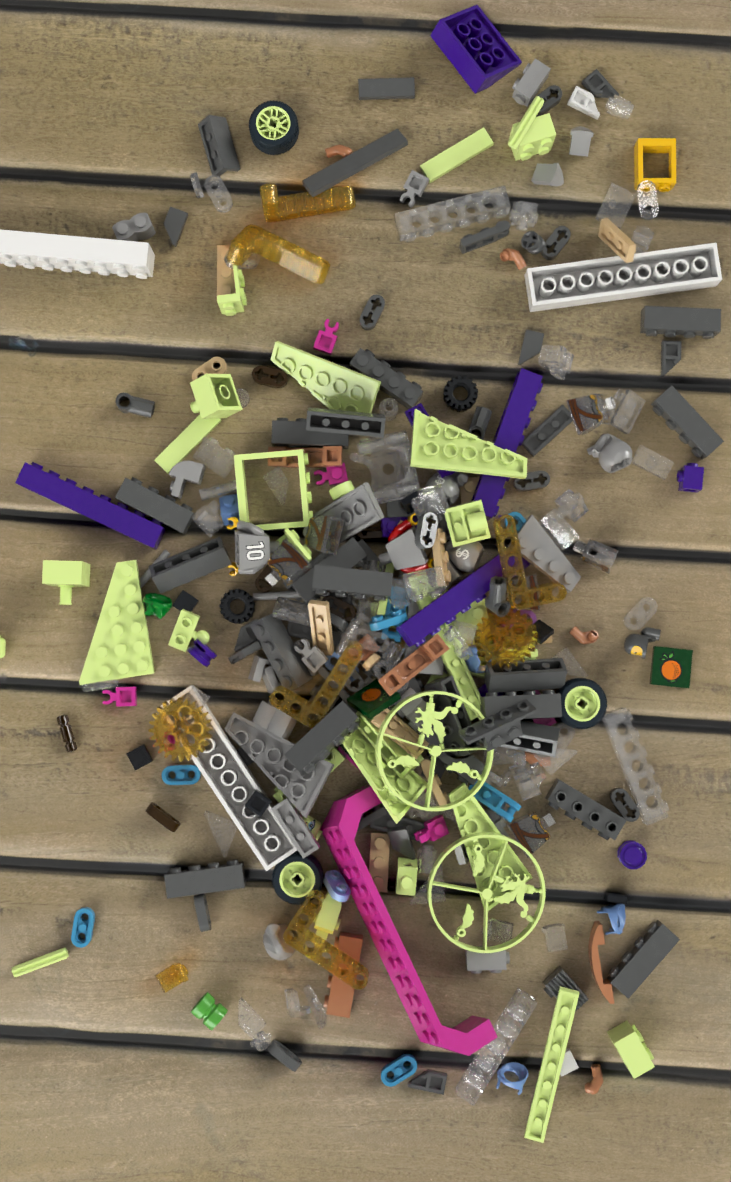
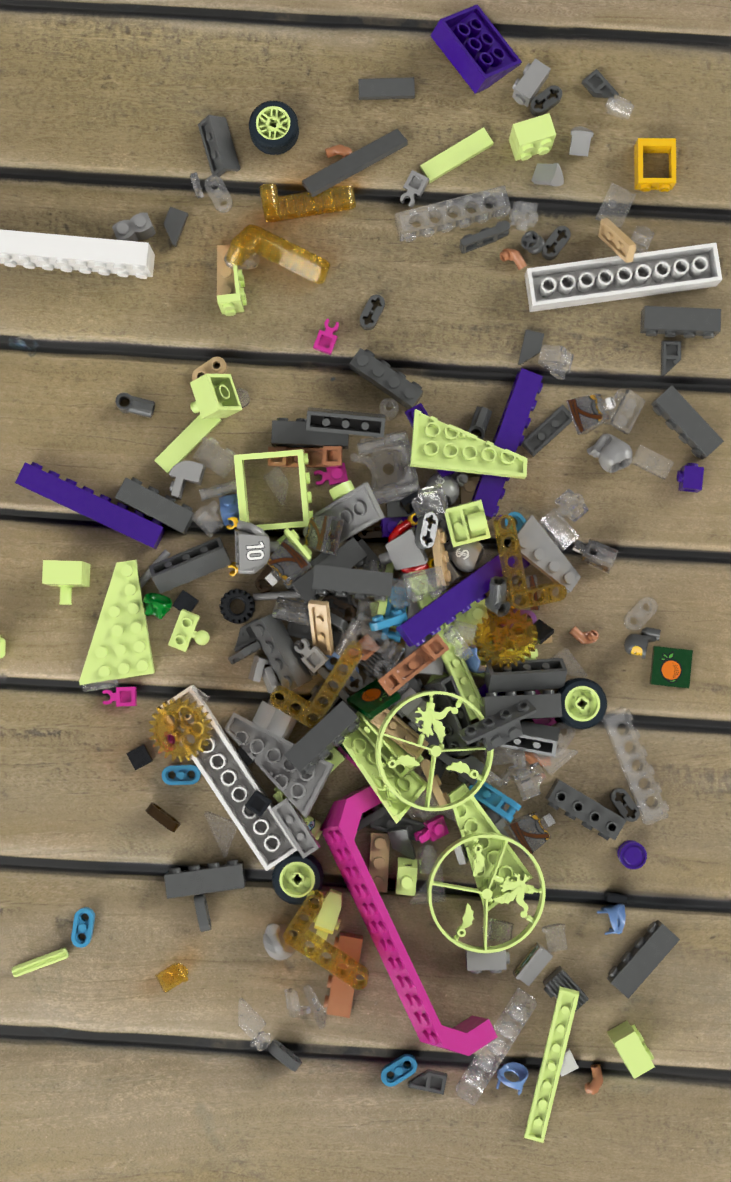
dark brown axle [57,715,77,752] -> none
dark purple wheel [187,639,217,667] -> none
bright green wheel [191,992,228,1031] -> none
dark brown beam [252,366,288,388] -> none
yellowish green wing [270,341,381,413] -> none
light blue plate [323,870,351,902] -> none
tan tile [362,653,381,671] -> none
black tyre [443,375,478,412] -> none
yellowish green axle [508,96,544,149] -> none
dark grey beam [513,471,550,492] -> none
white tile [567,86,600,120] -> none
nougat slope [588,921,614,1004] -> none
clear plate [637,180,659,220] -> none
none -> light grey panel [513,942,553,987]

